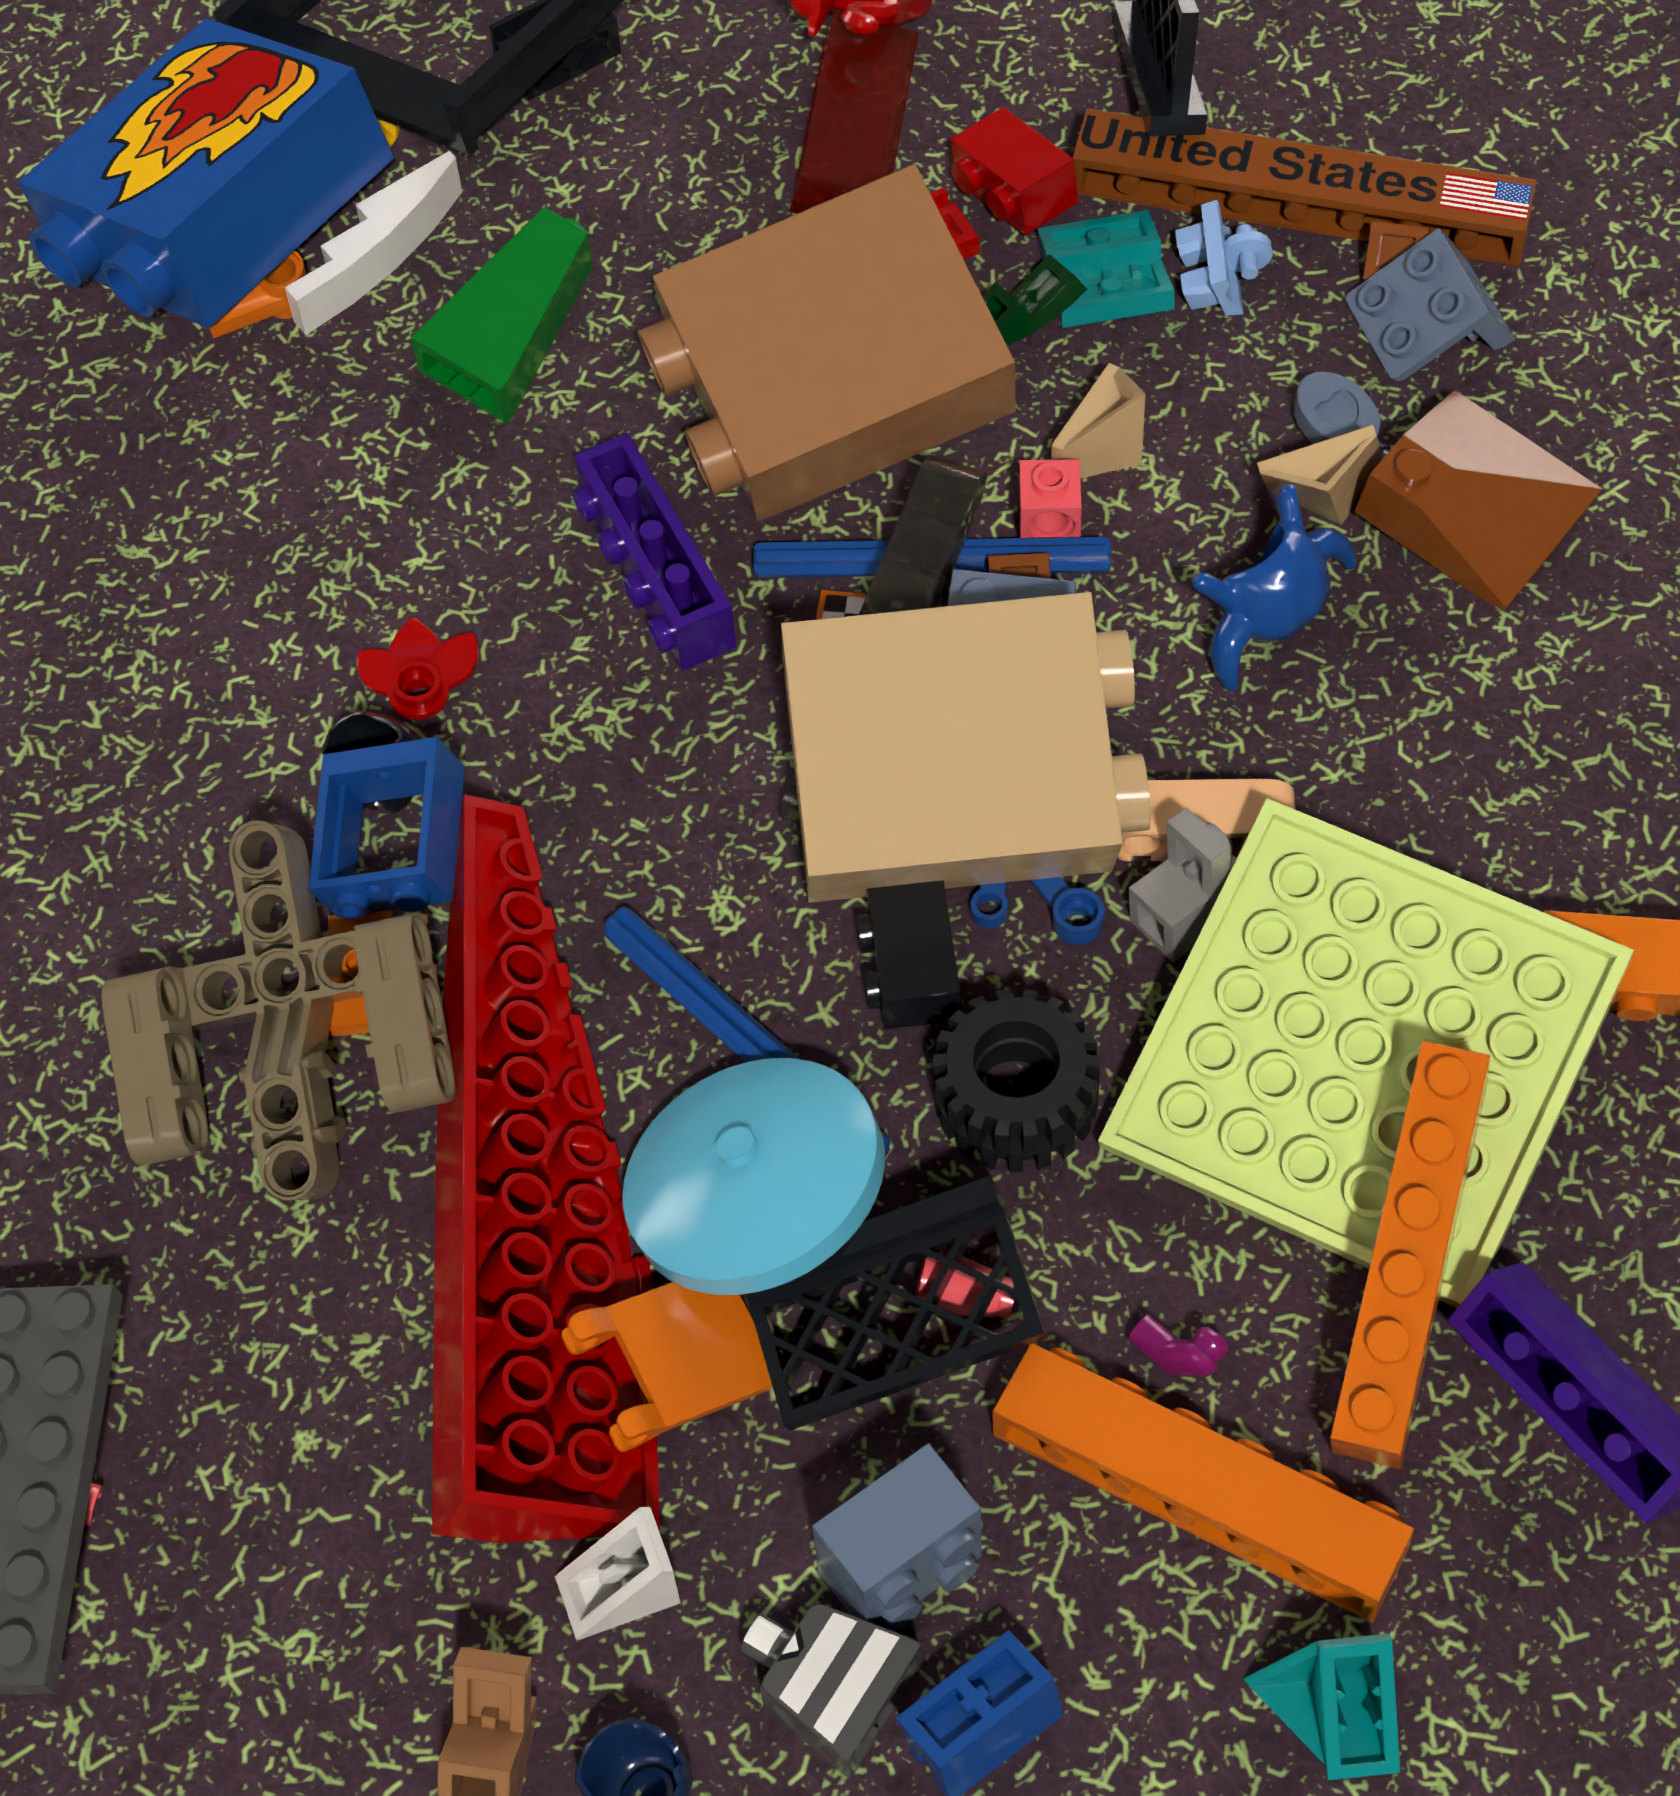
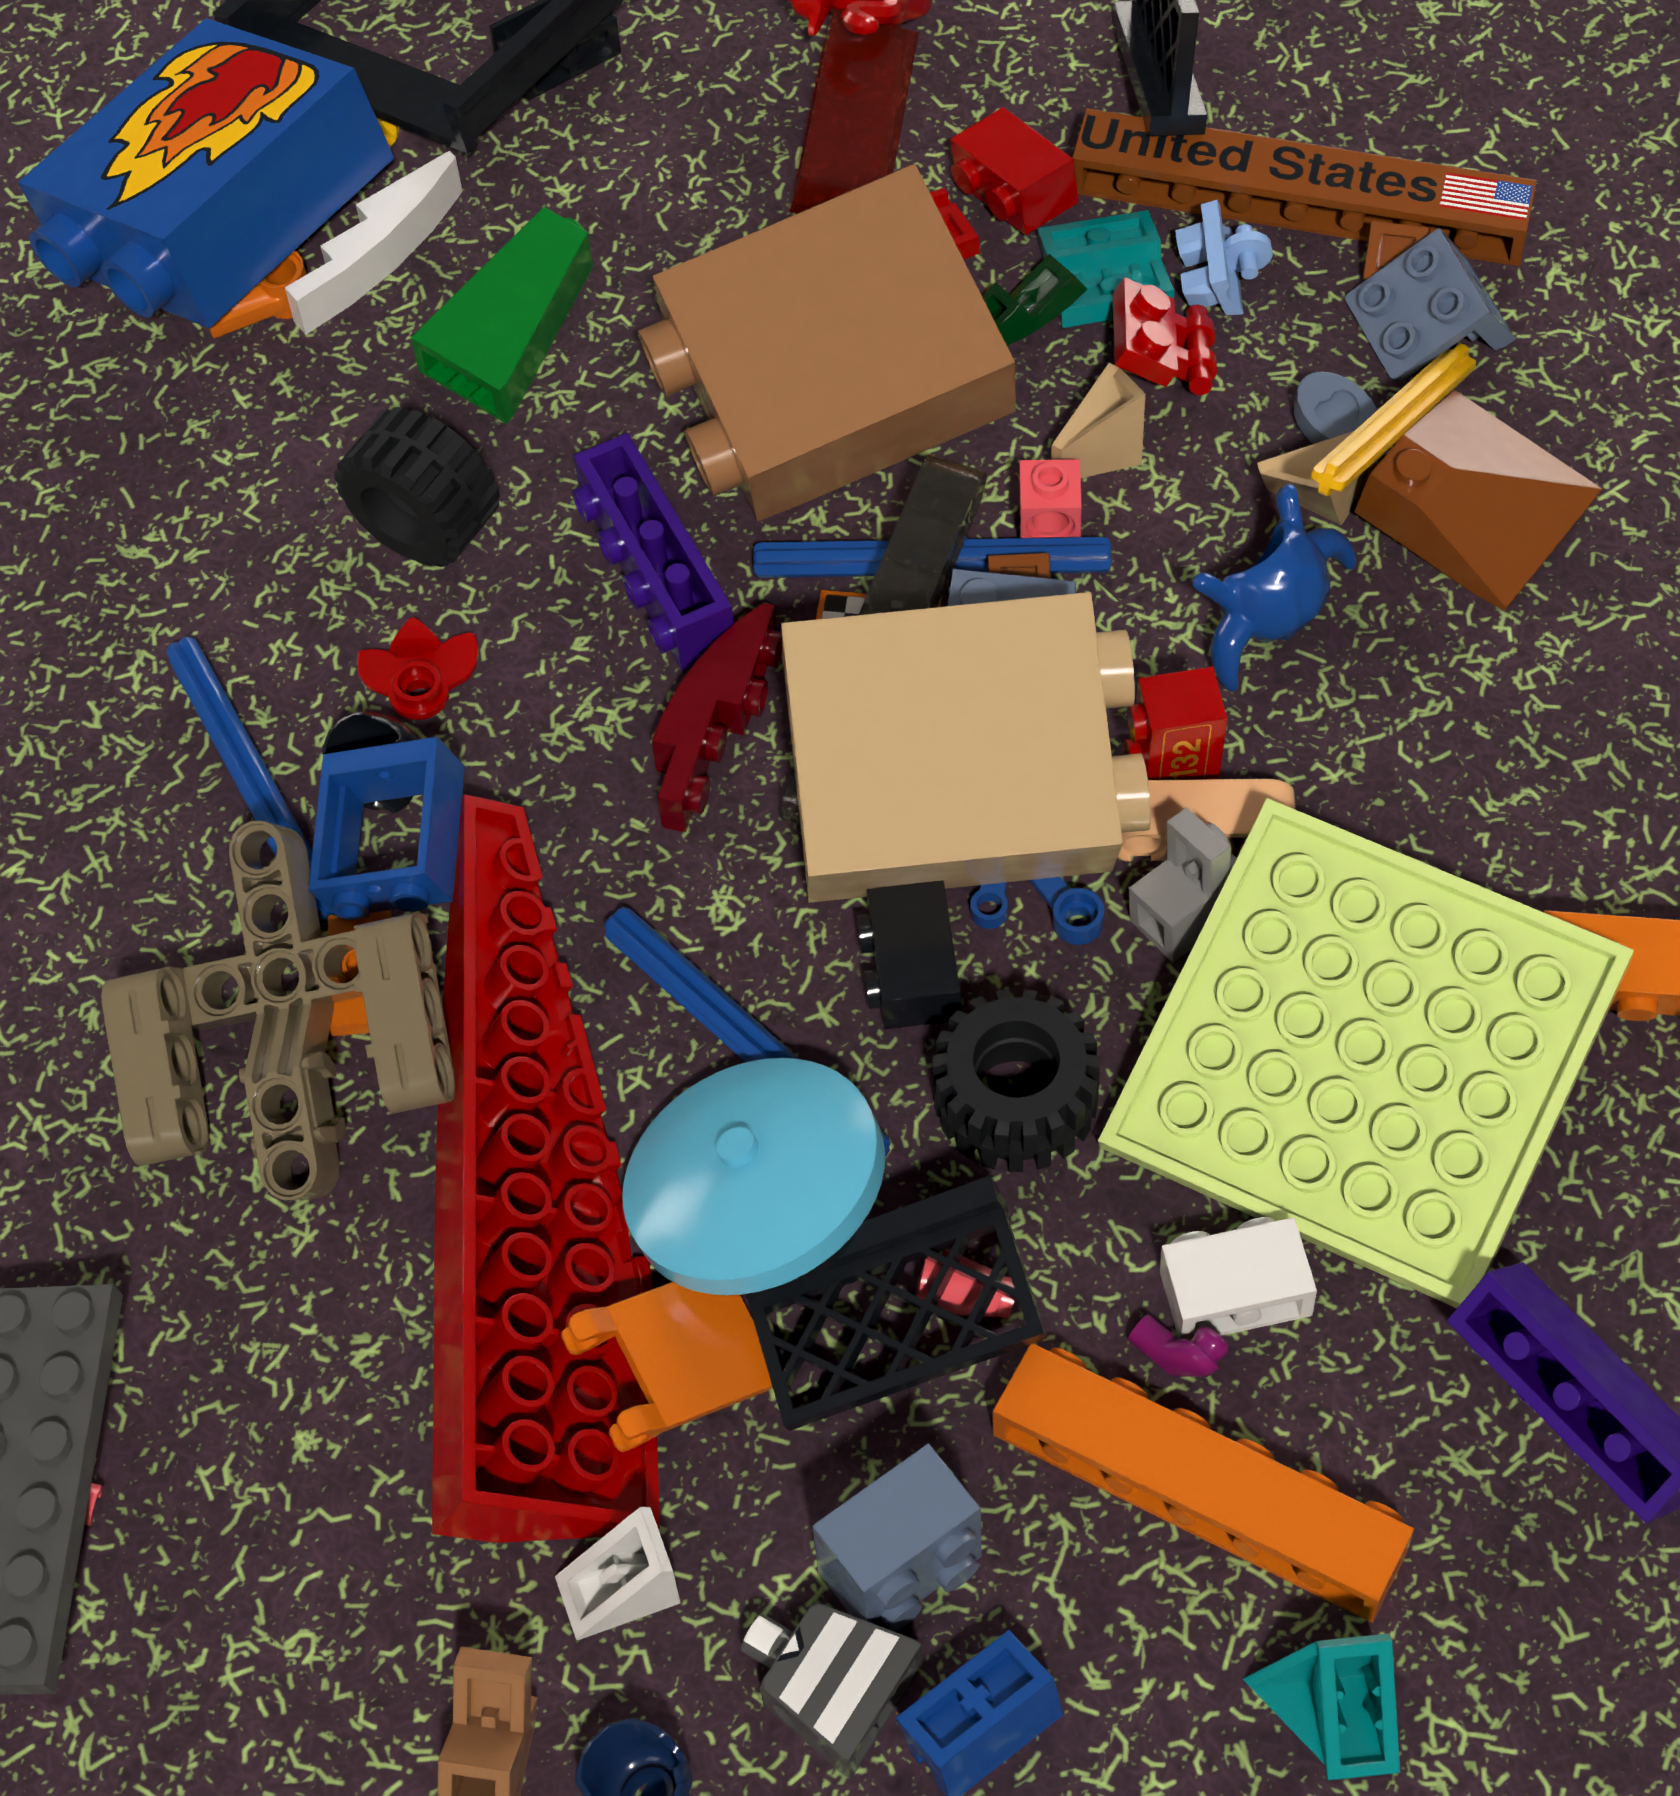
orange brick [1330,1041,1490,1470] -> none
none -> blue axle [166,637,334,925]
none -> black tyre [334,407,500,567]
none -> dark red slope [652,603,782,833]
none -> red plate [1113,277,1217,395]
none -> red brick [1123,667,1227,780]
none -> white brick [1160,1217,1317,1341]
none -> yellow axle [1311,343,1476,496]

